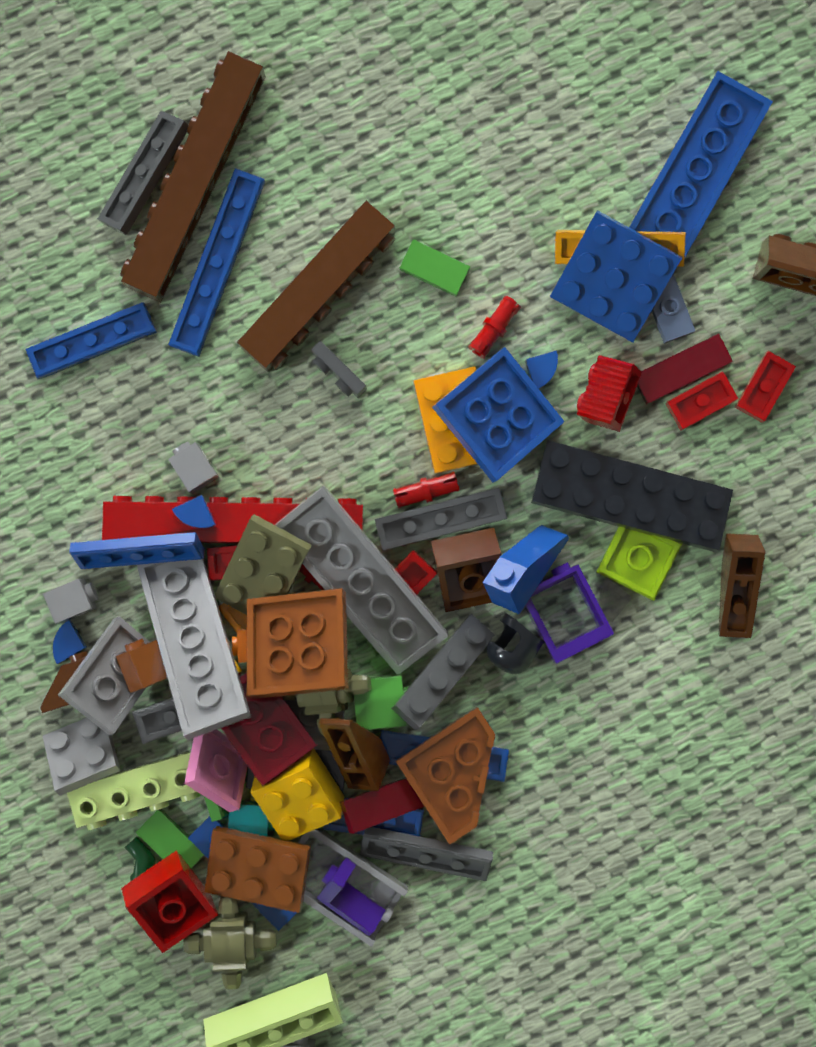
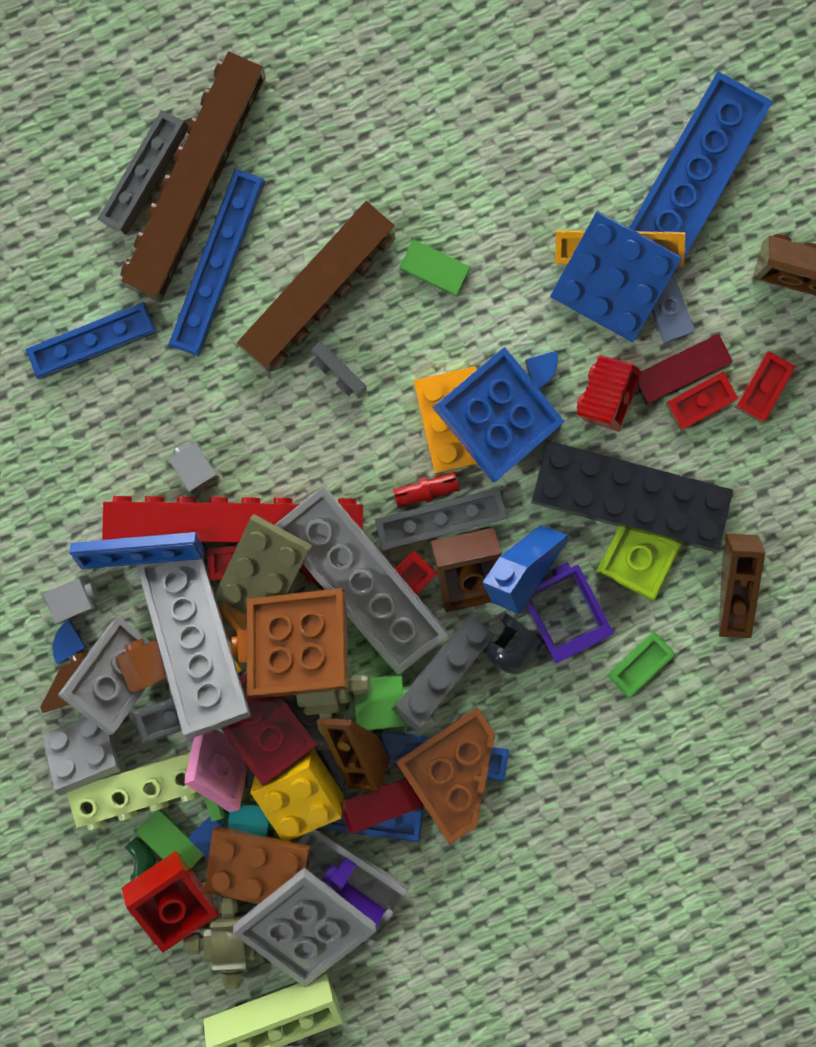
blue tile [172,495,216,528] -> none
dark grey tile [360,827,493,881] -> none
red pin [468,296,521,359] -> none
none -> light grey plate [233,868,376,987]
none -> bright green tile [607,631,676,699]

